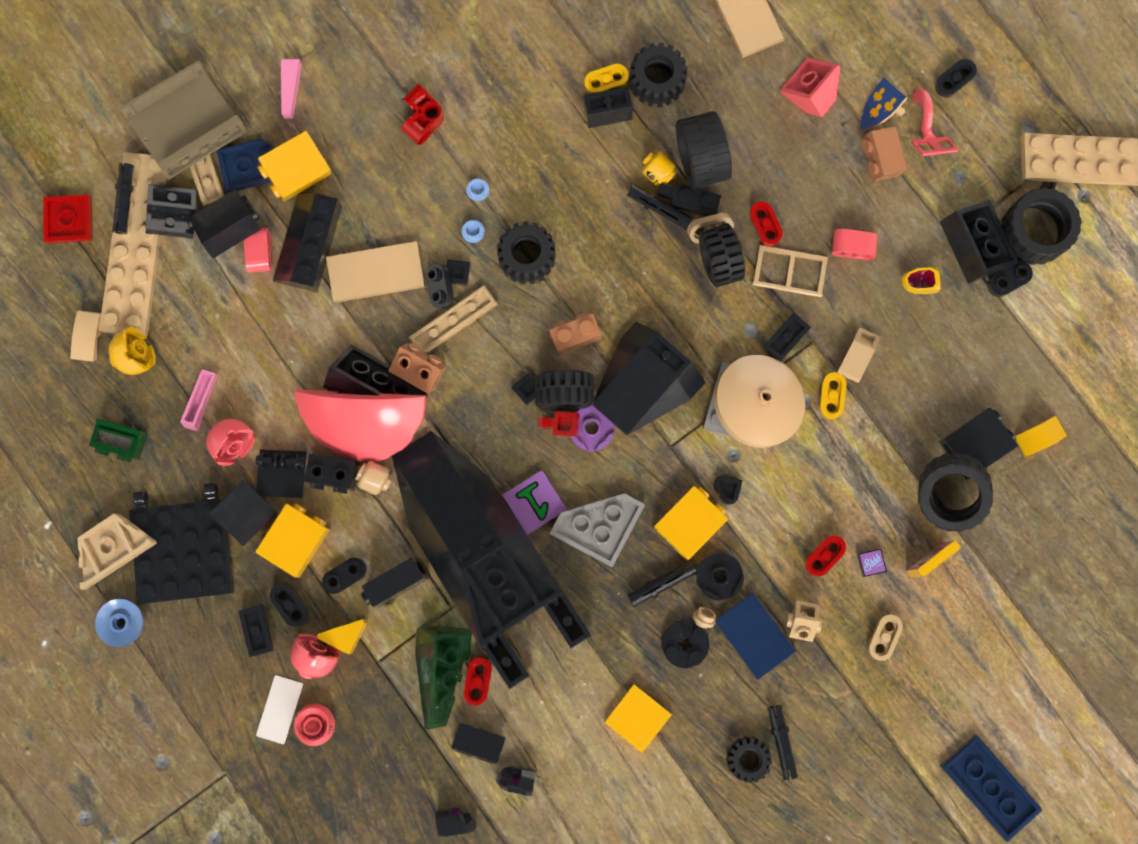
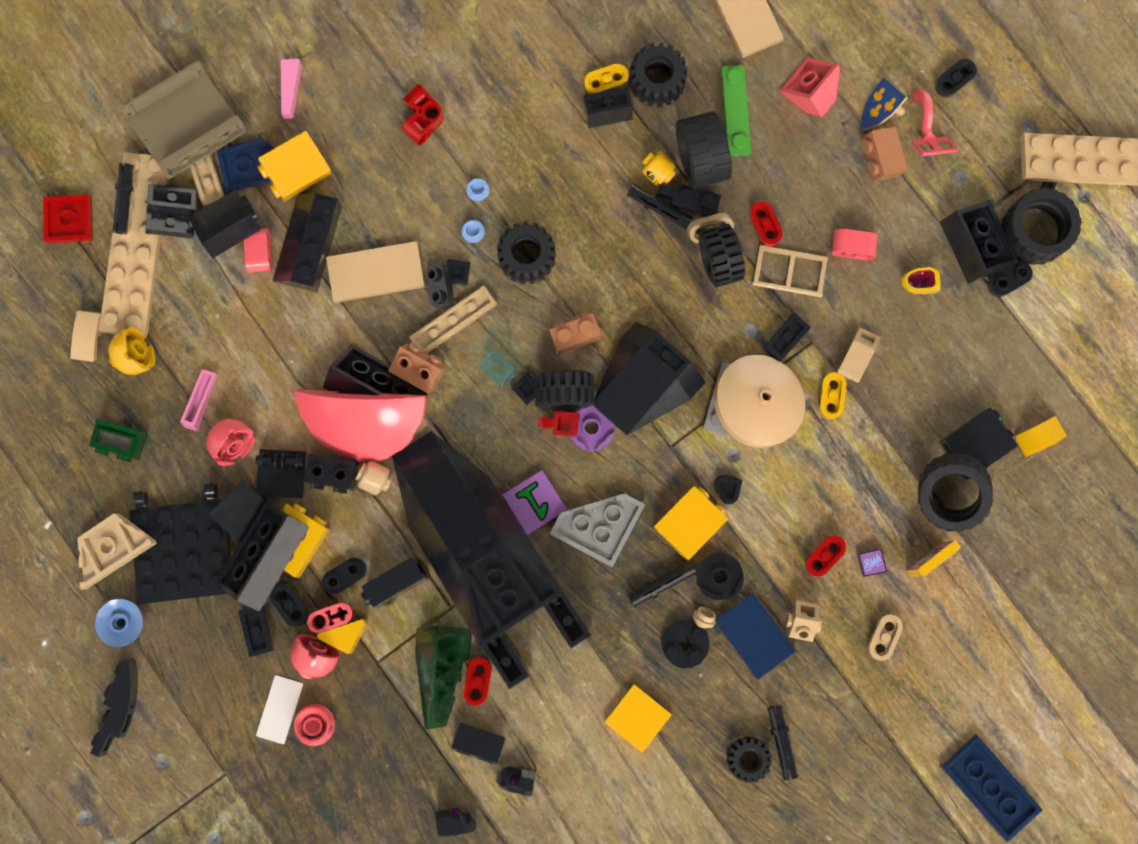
none -> black slope [90,658,138,757]
none -> black slope [216,501,310,611]
none -> coral beam [307,603,355,633]
none -> clear light blue brick [480,350,517,389]
none -> bright green plate [721,65,751,156]

